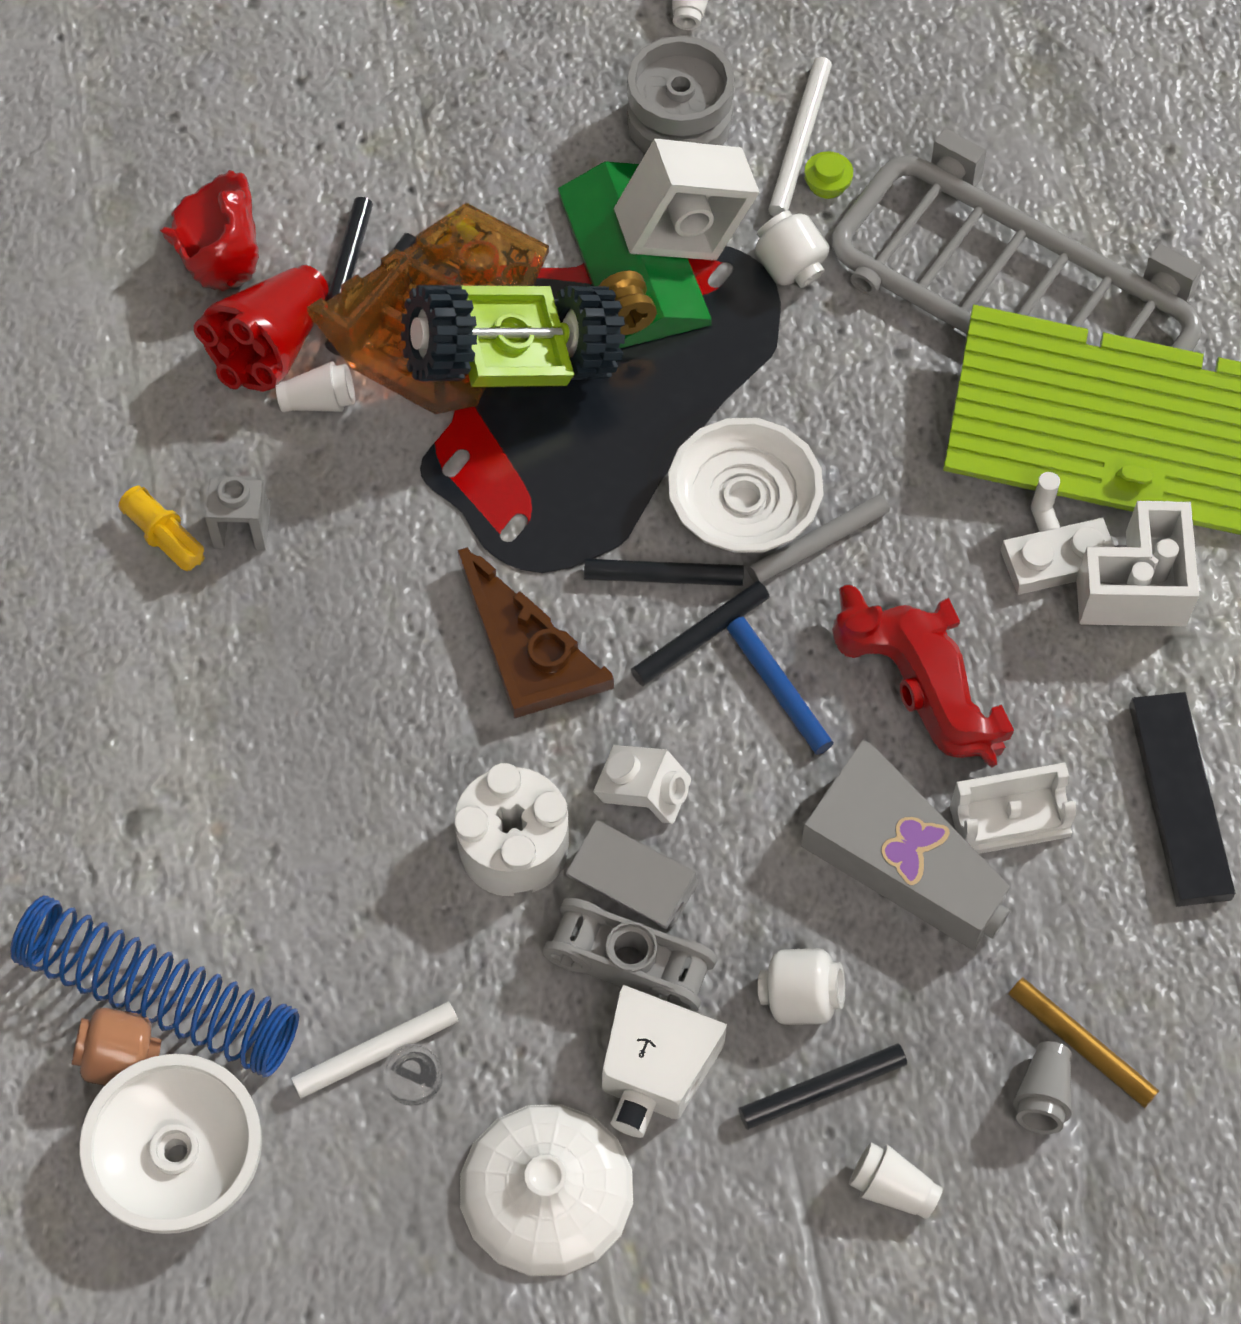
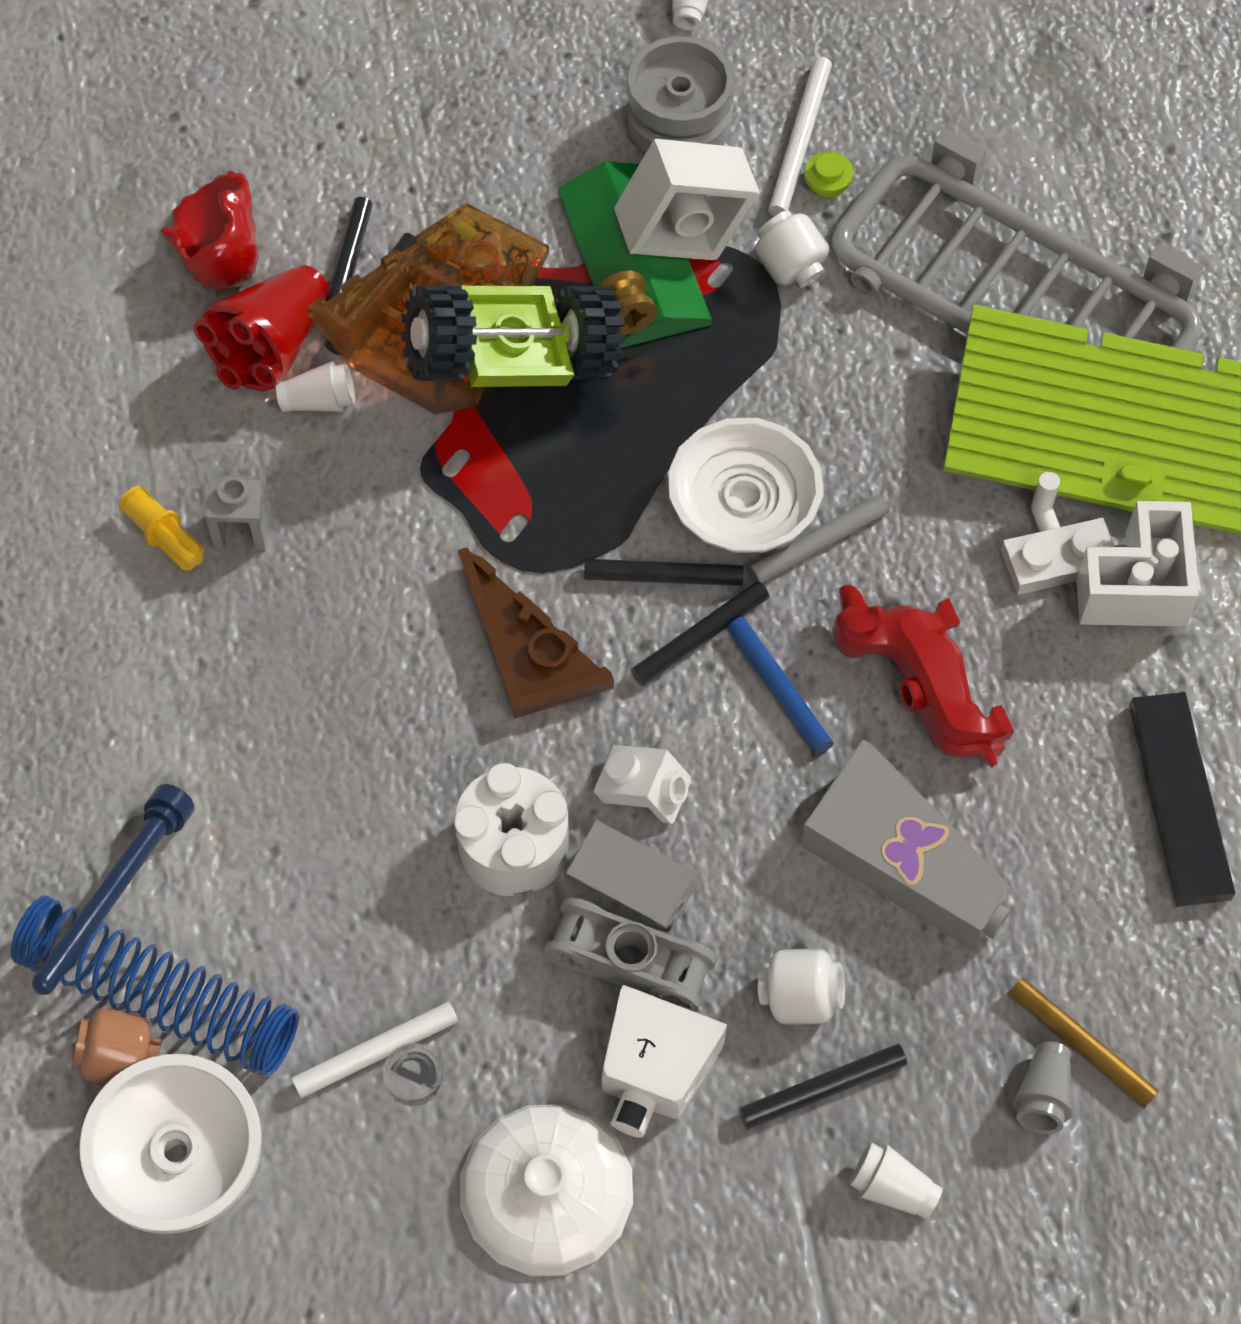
white hinge [949,762,1076,854] -> none
none -> dark blue piece [32,784,195,995]

